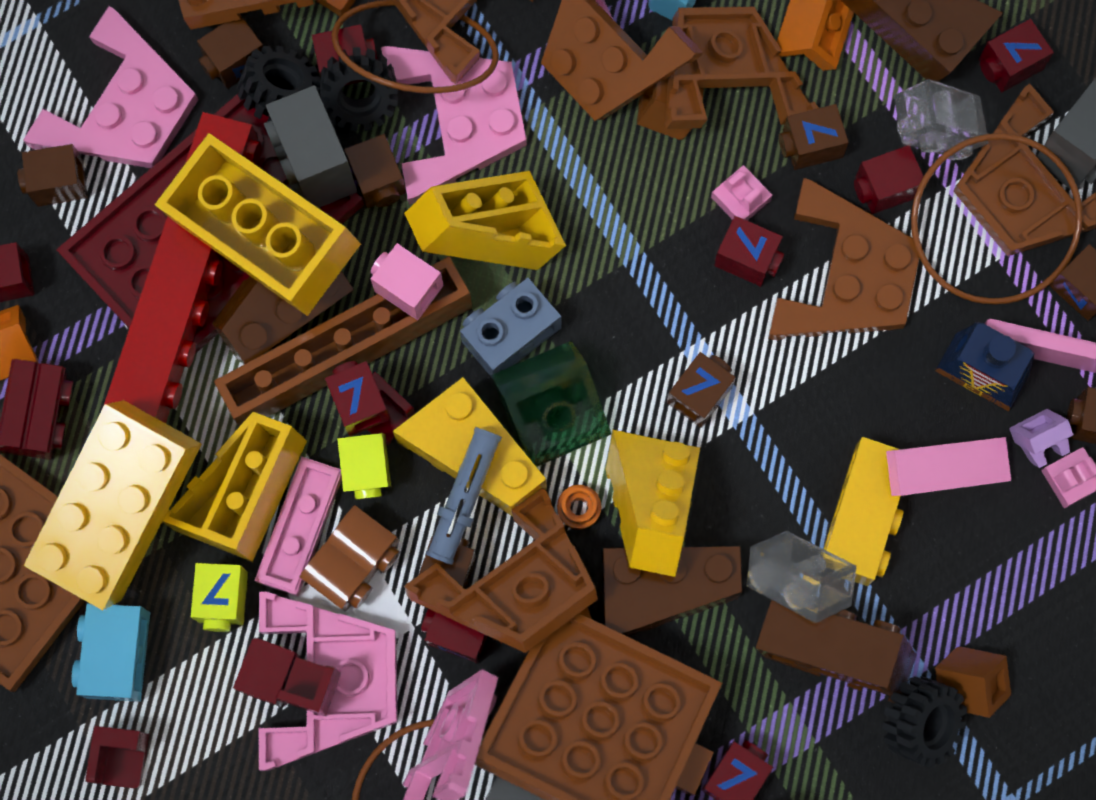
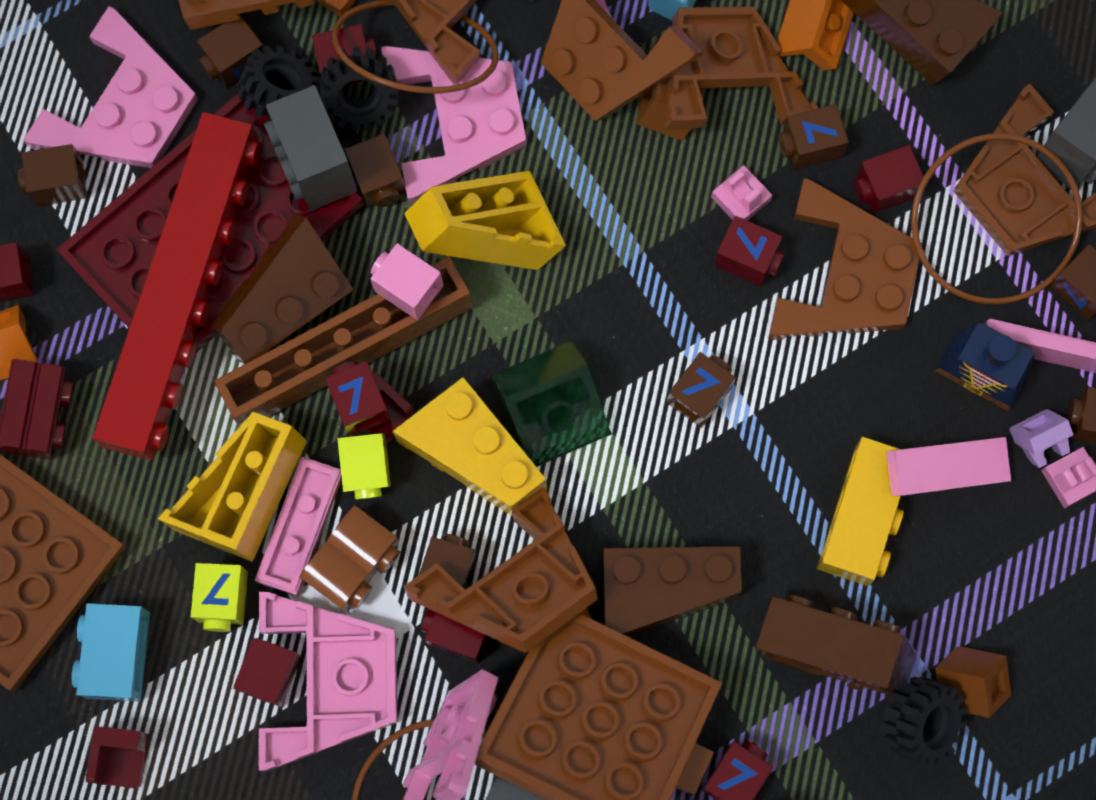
yellow brick [23,400,202,610] -> none
yellow brick [155,133,361,316] -> none
dark red panel [276,657,341,716] -> none
sand blue pin [425,427,502,565] -> none
sand blue brick [460,278,561,381] -> none
orange plate [557,485,601,530] -> none
yellow wedge [605,430,700,577] -> none
clear brick [747,531,857,623] -> none
clear brick [894,79,989,160] -> none
dark red brick [979,18,1054,93] -> none

